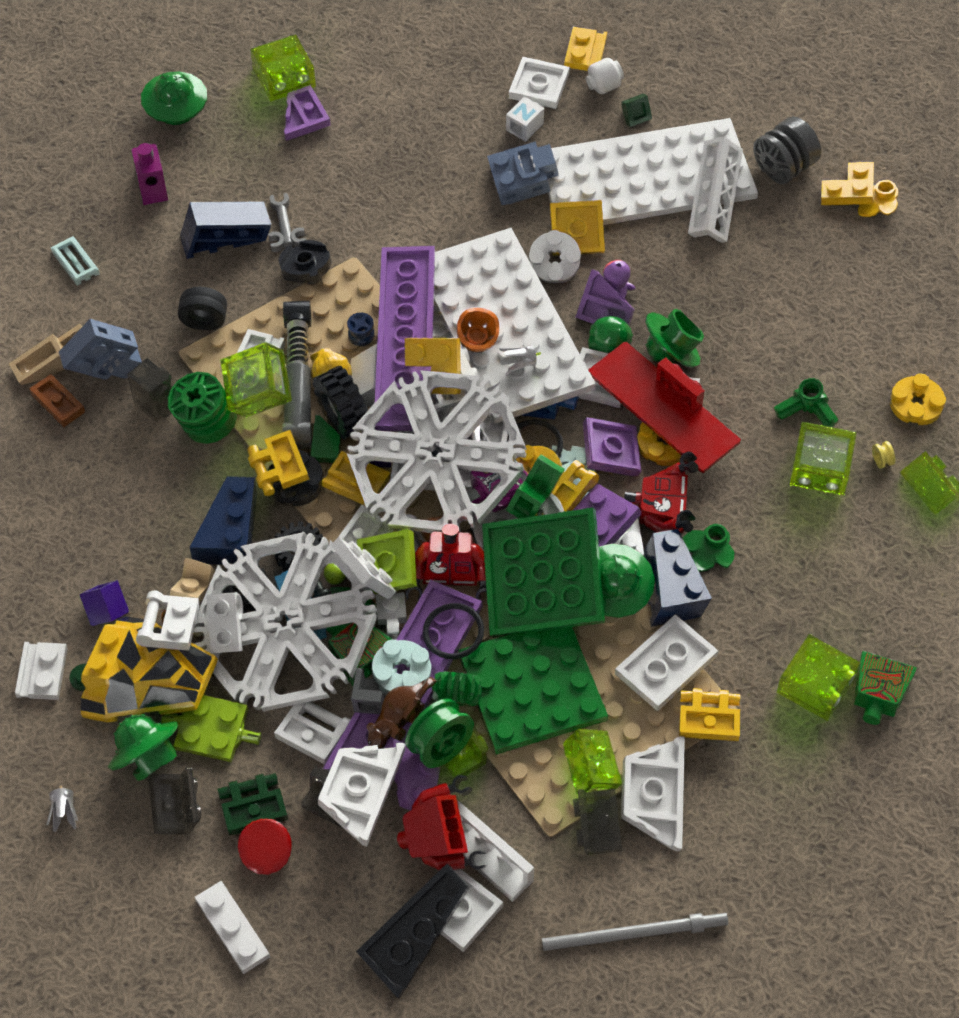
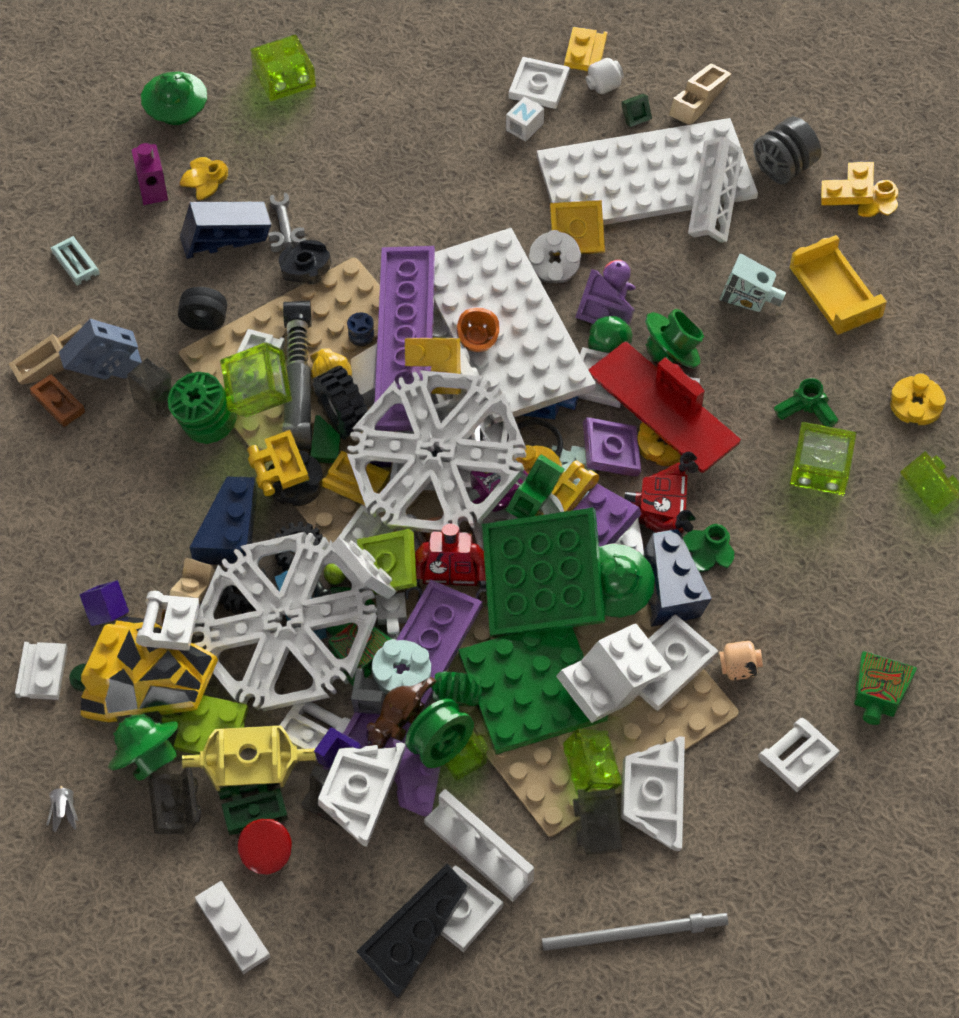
white plate [206,592,243,654] -> none
medium lavender wing [284,85,330,141] -> none
red torso [397,775,487,871] -> none
black tyre [423,603,484,659] -> none
sand blue piece [487,141,559,205] -> none
flat silver piece [499,345,541,376] -> none
yellow plate [679,688,740,741] -> none
clear neon green piece [776,634,861,721] -> none
light yellow bush [872,441,895,469] -> none
none -> yellow plate [180,157,228,201]
none -> light yellow plate [182,726,316,791]
none -> dark purple panel [314,727,362,769]
none -> white bracket [556,624,671,723]
none -> tan slope [669,63,732,125]
none -> light aqua torso [720,254,786,312]
none -> light nougat head [720,641,763,681]
none -> white plate [758,718,840,792]
none -> yellow panel [790,235,887,335]

